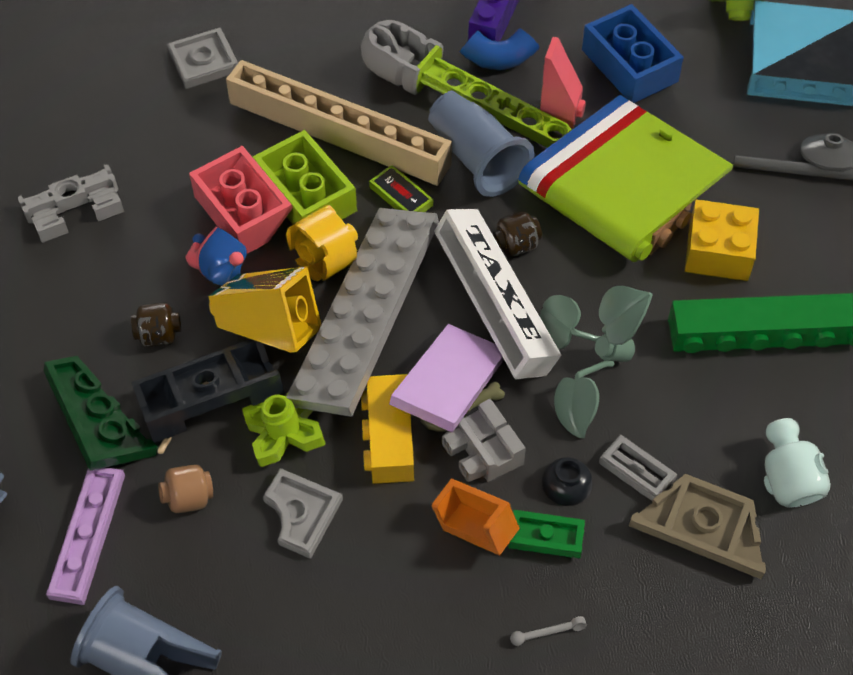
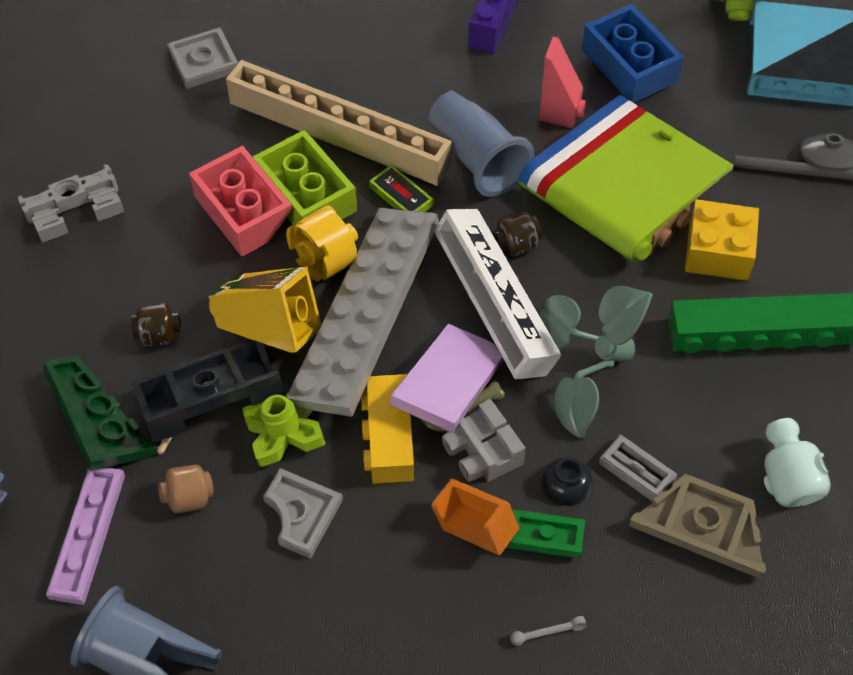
blue piece [185,227,247,286] -> none
piece [361,20,575,148] -> none
blue cylinder [459,28,540,70] -> none

